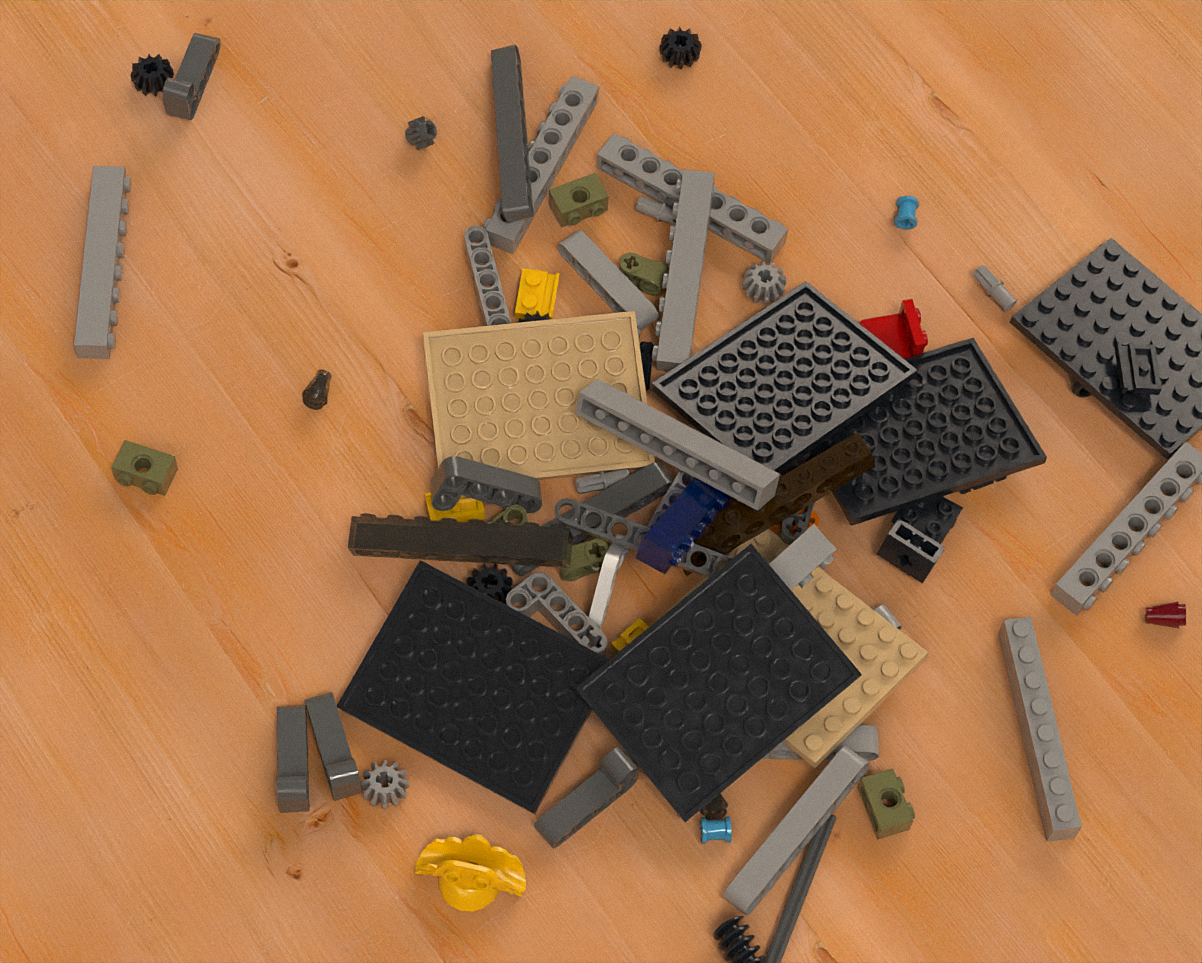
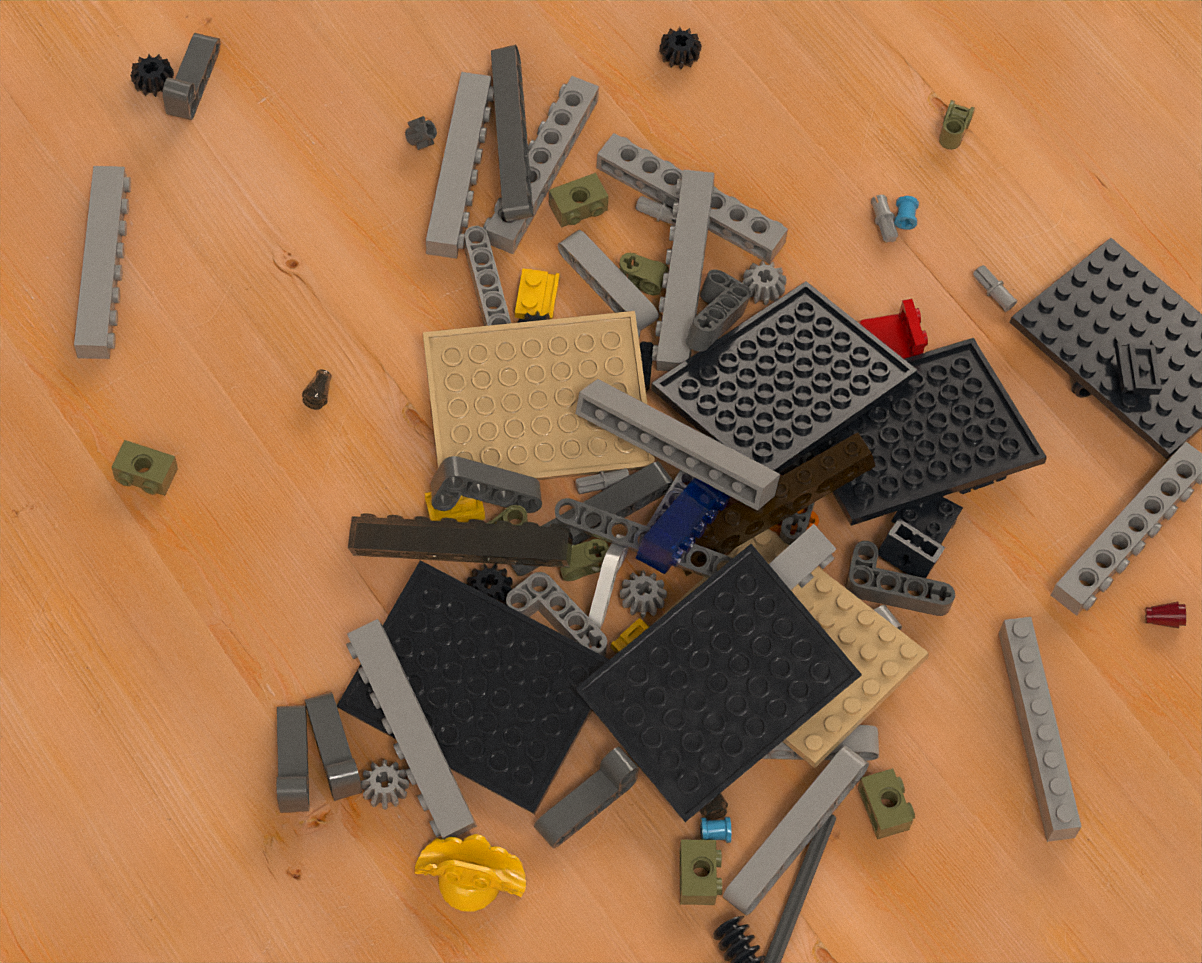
none -> light grey brick [346,619,477,840]
none -> light grey brick [426,72,494,259]
none -> light grey gear [620,570,667,618]
none -> olive brick [679,839,722,905]
none -> dark grey beam [685,269,752,352]
none -> dark grey beam [846,541,955,616]
none -> light grey axle [871,195,898,243]
none -> olive piece [939,100,975,150]

